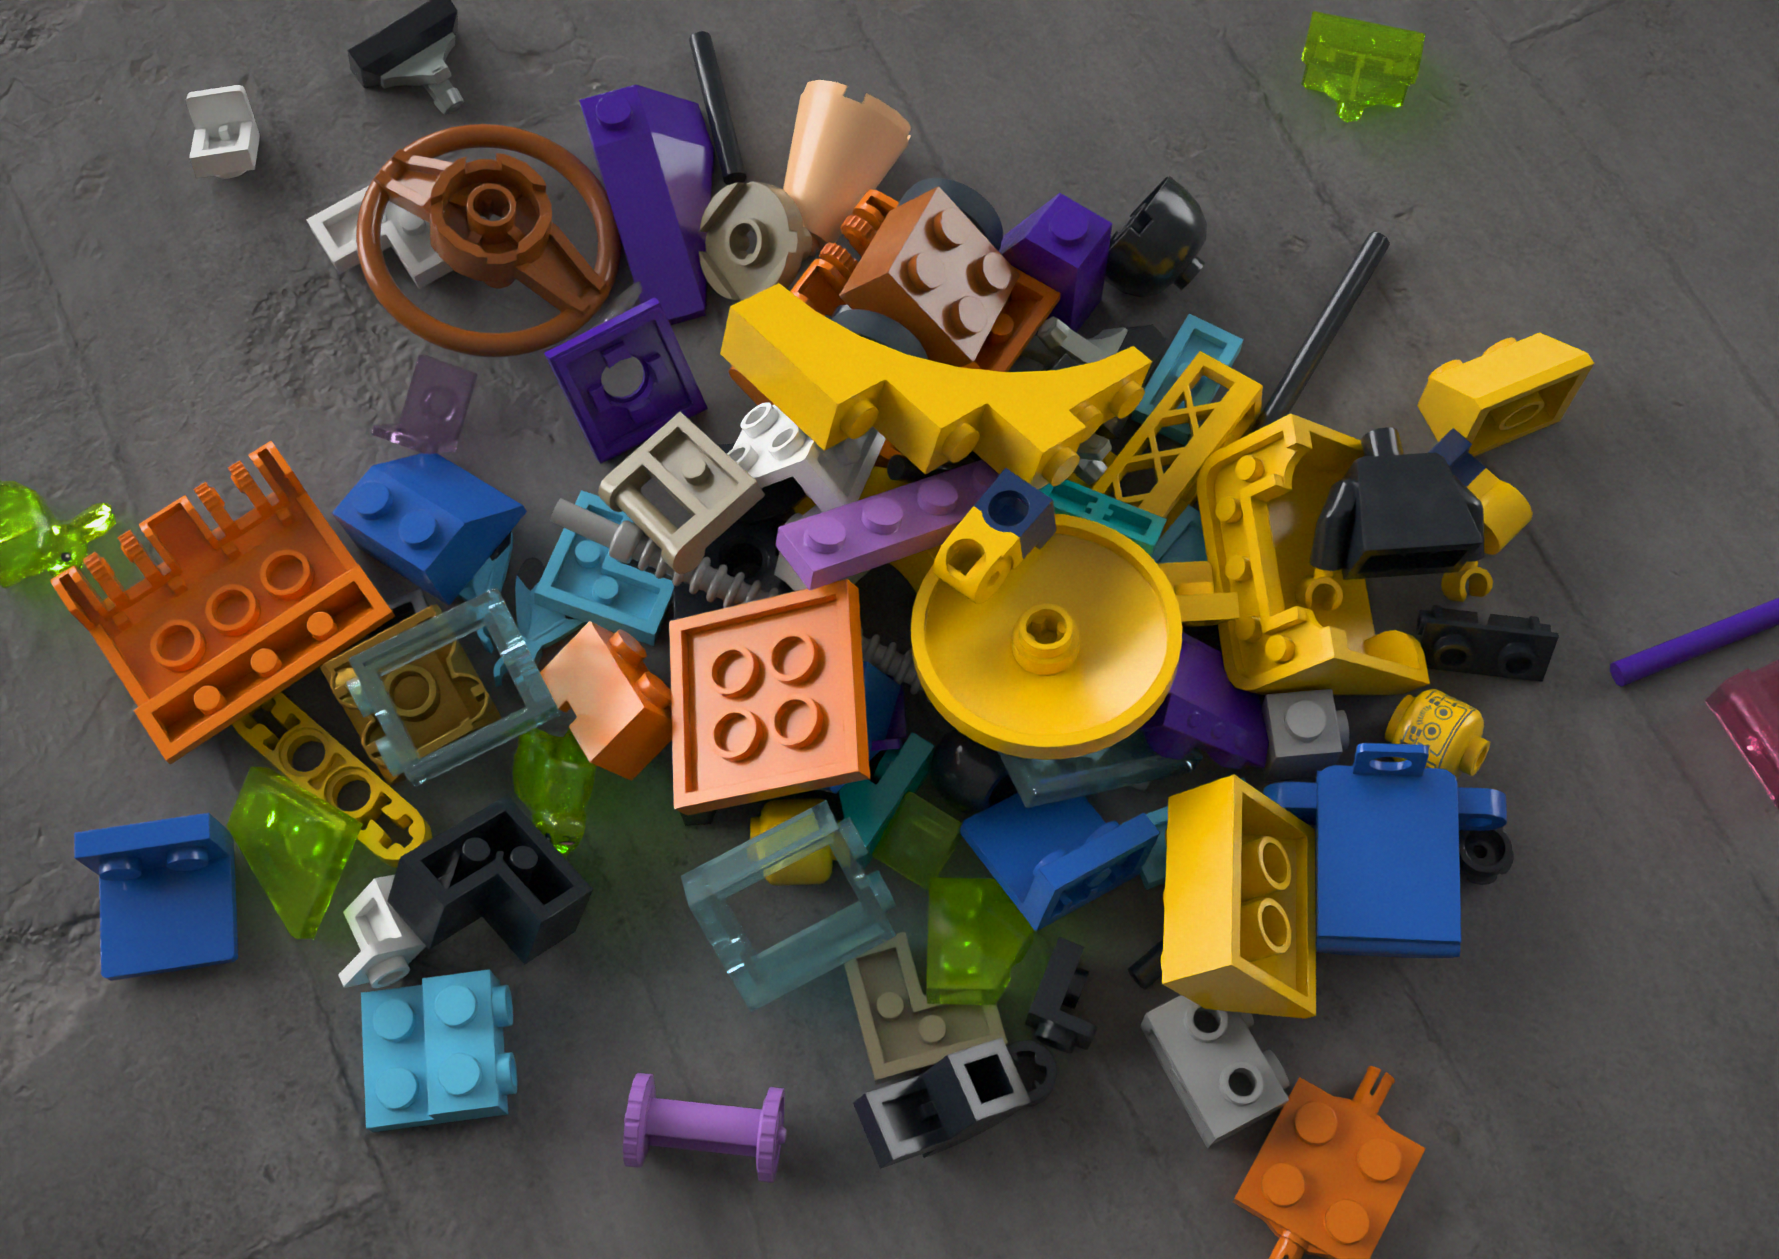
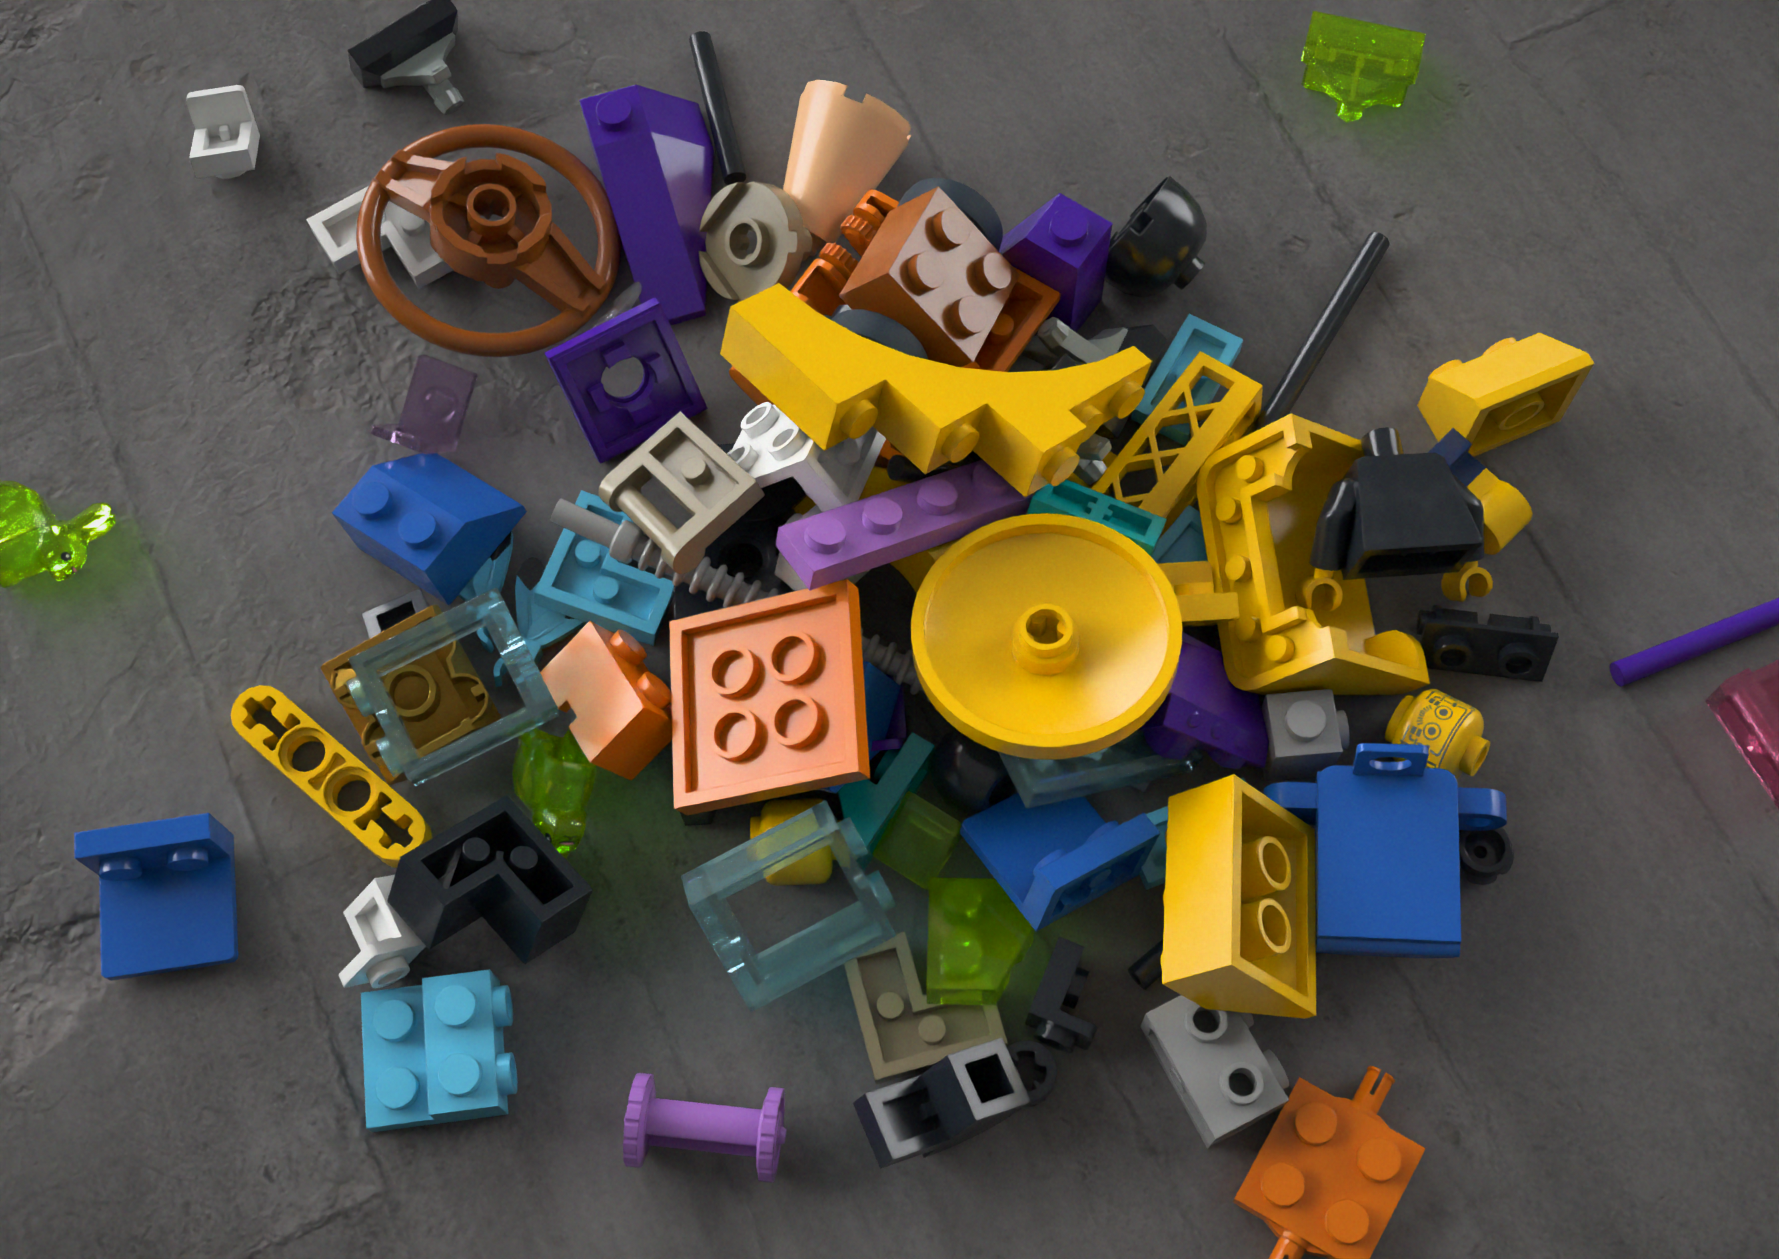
orange slope [50,441,395,765] -> none
clear neon green wing [226,766,363,939] -> none
leg [933,468,1056,604] -> none

